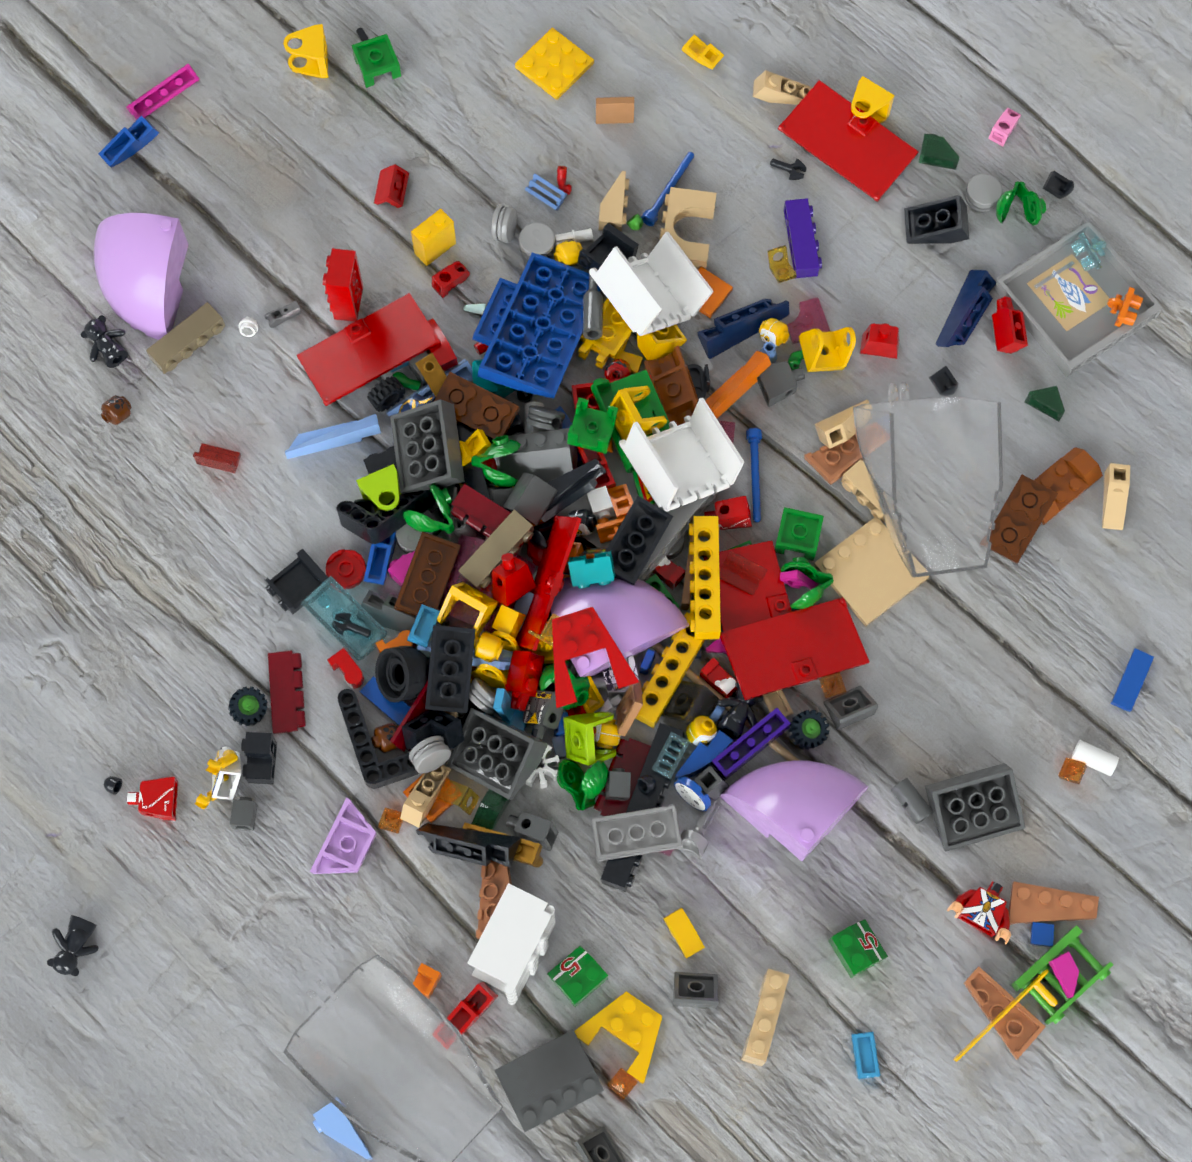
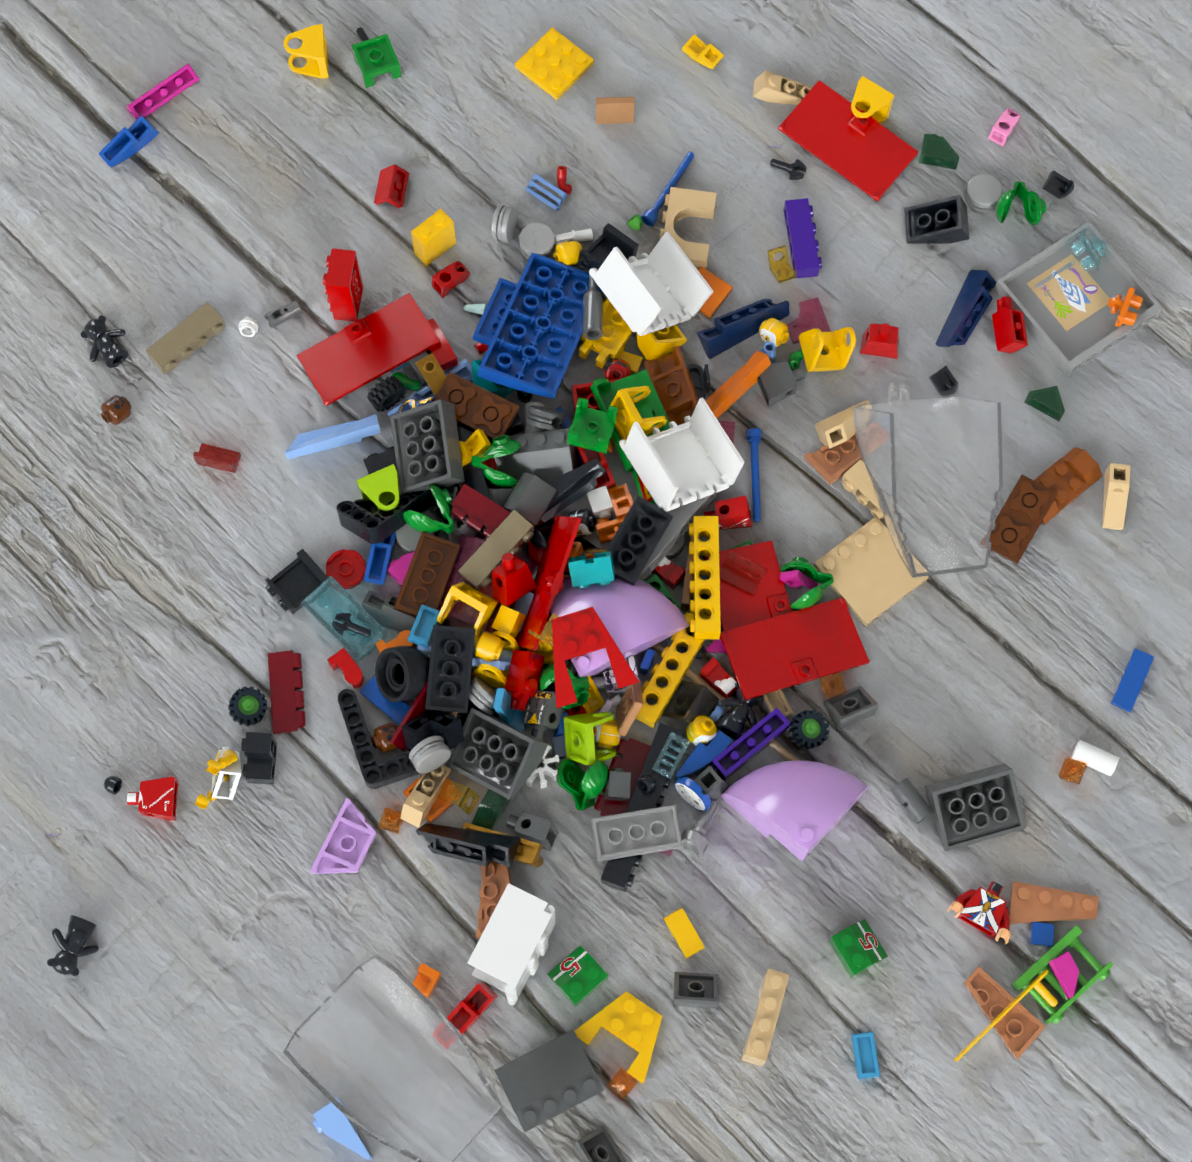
lavender brick [94,213,188,340] -> none
dark grey brick [230,797,257,830] -> none
tan slope [599,171,629,232] -> none
green panel [775,507,824,561] -> none

